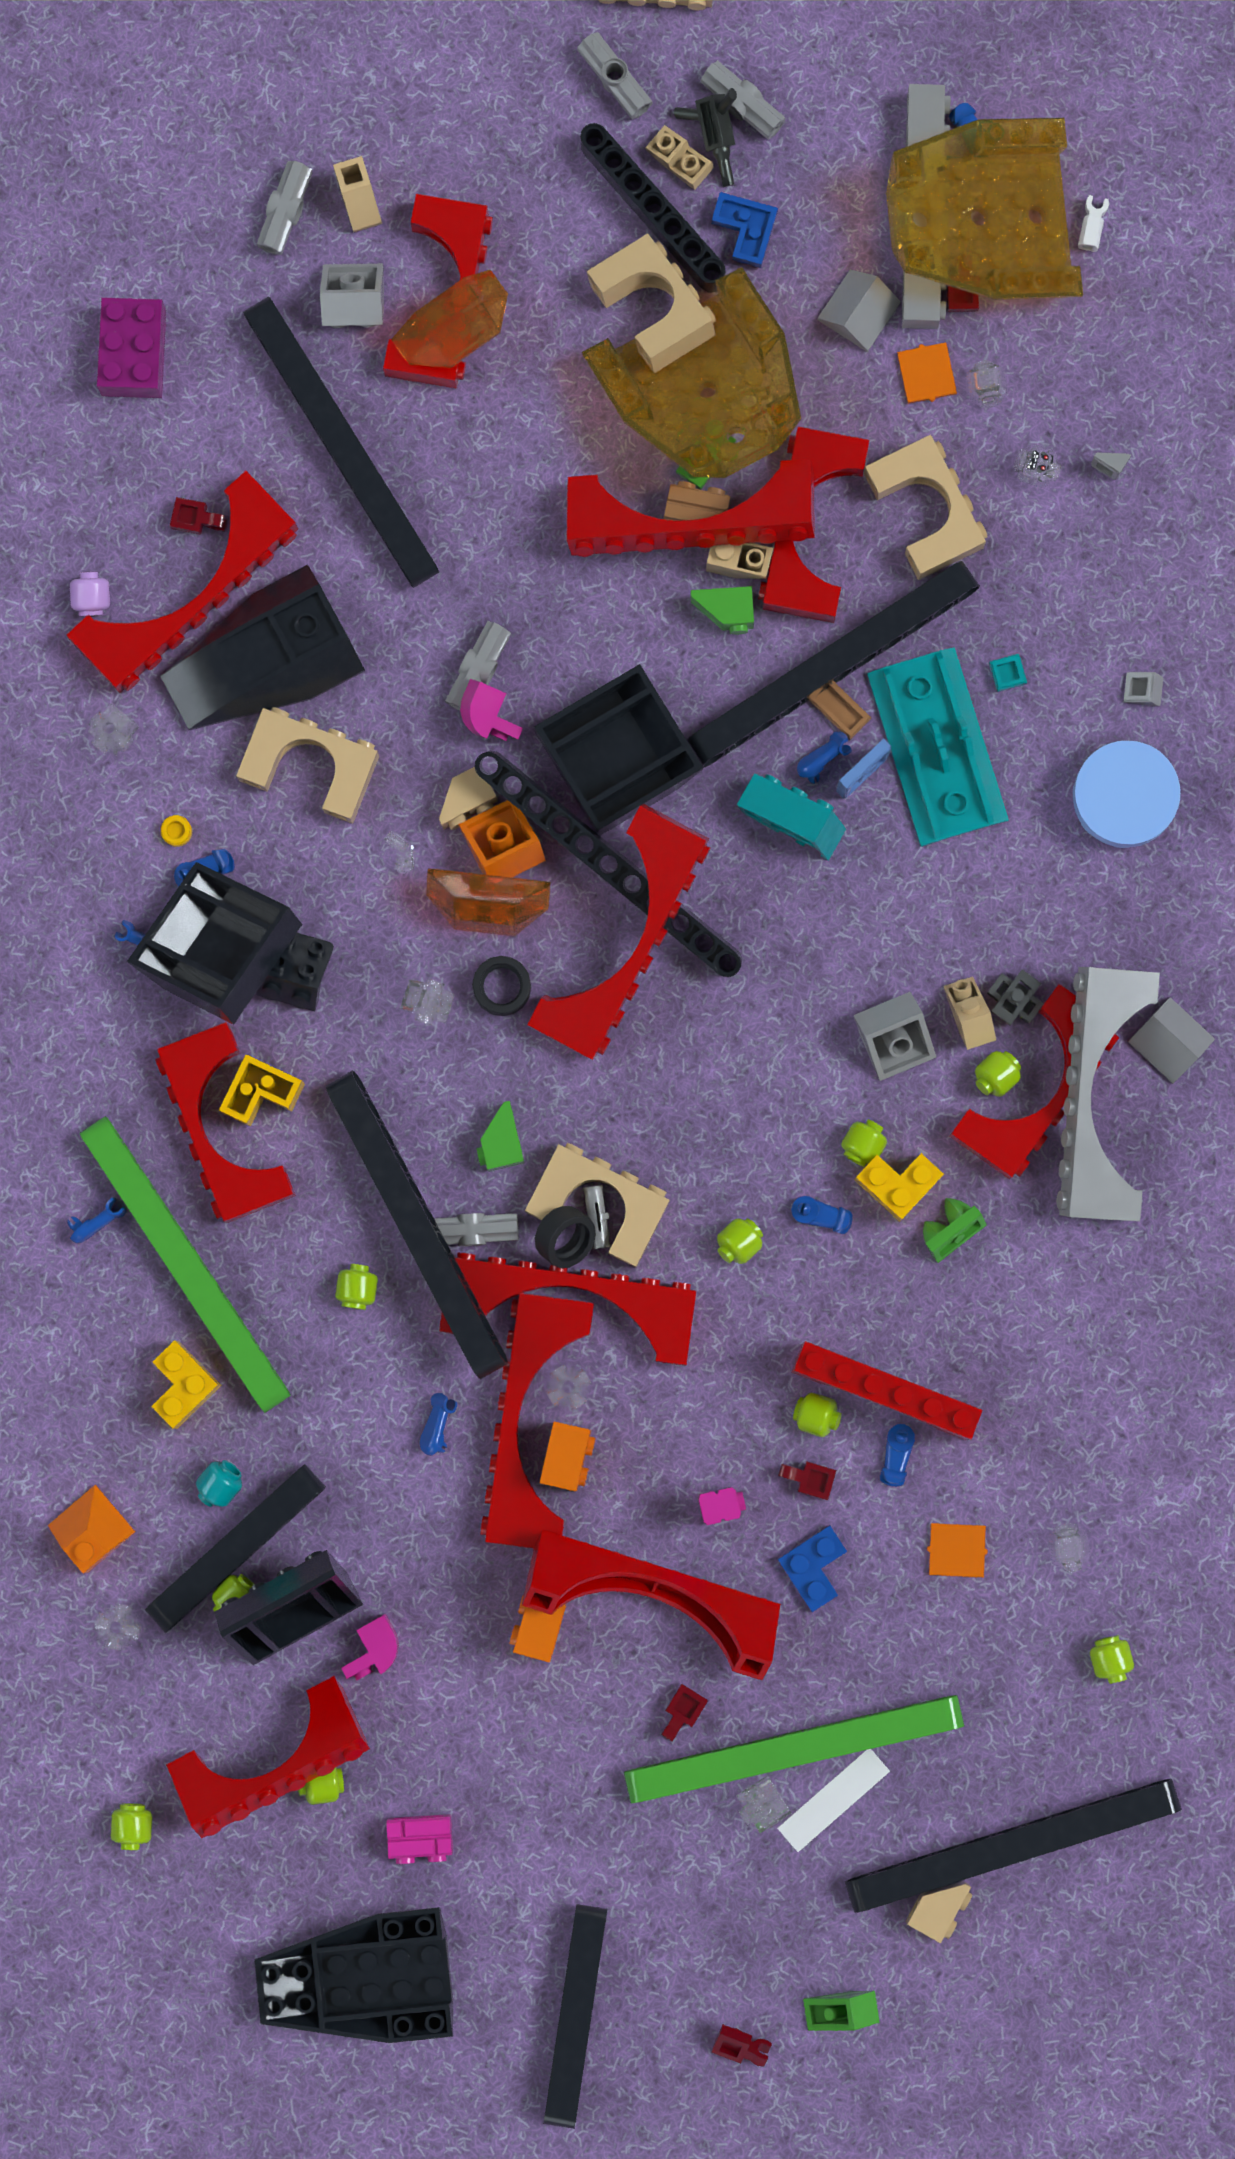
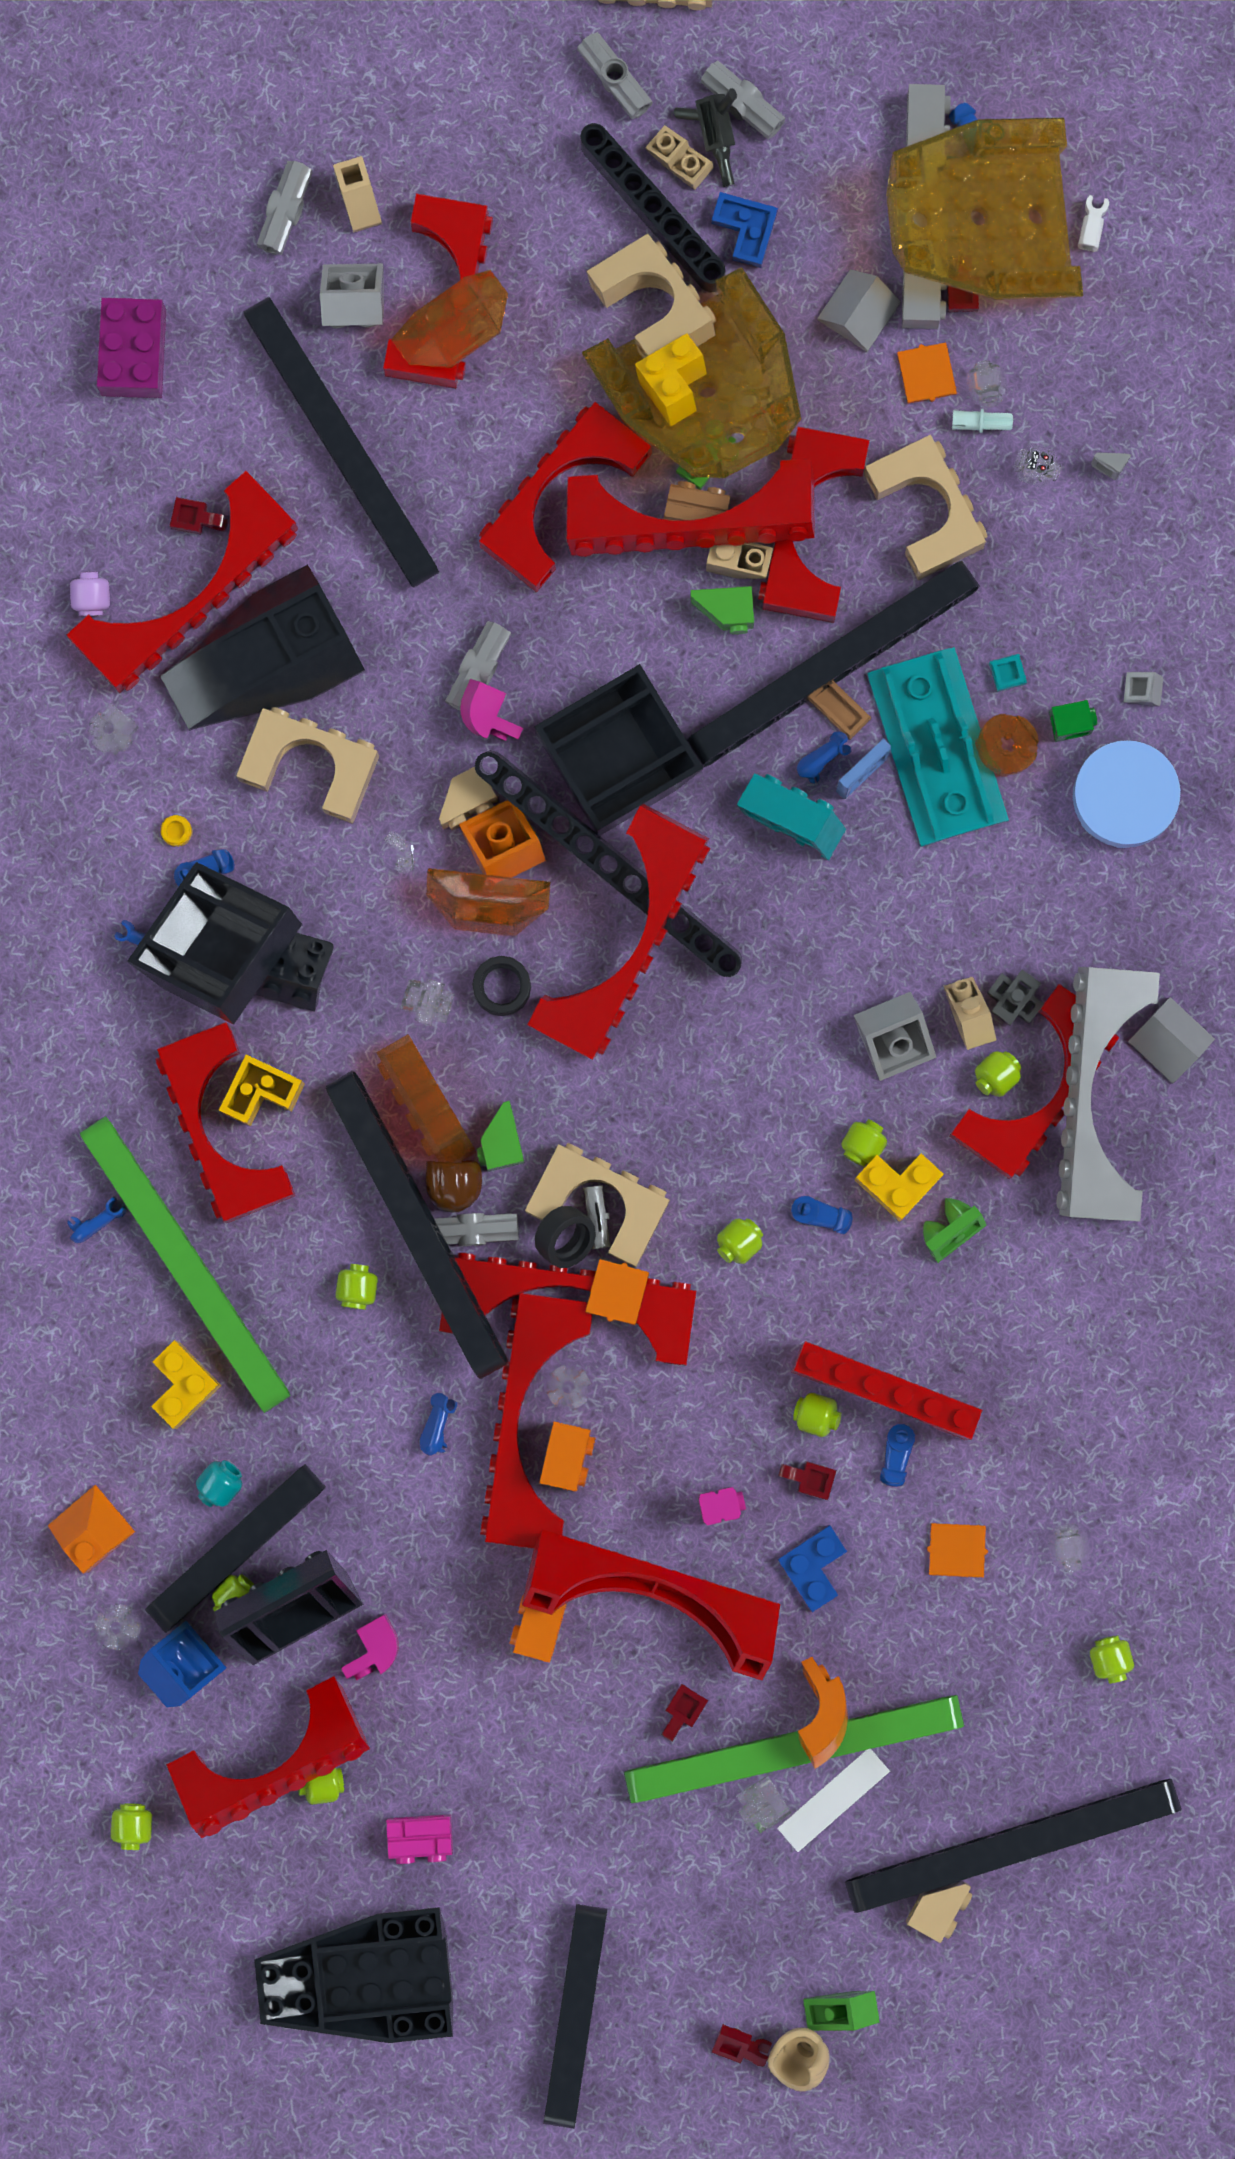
none -> blue brick [138,1621,227,1708]
none -> clear orange wedge [376,1034,477,1163]
none -> reddish brown piece [425,1160,482,1213]
none -> red arch [479,402,652,593]
none -> orange piece [586,1259,649,1325]
none -> yellow brick [635,333,707,426]
none -> tan piece [767,2028,830,2092]
none -> orange arch [798,1657,848,1769]
none -> light aqua axle [952,409,1013,433]
none -> clear orange plate [975,714,1039,777]
none -> green brick [1049,700,1097,742]

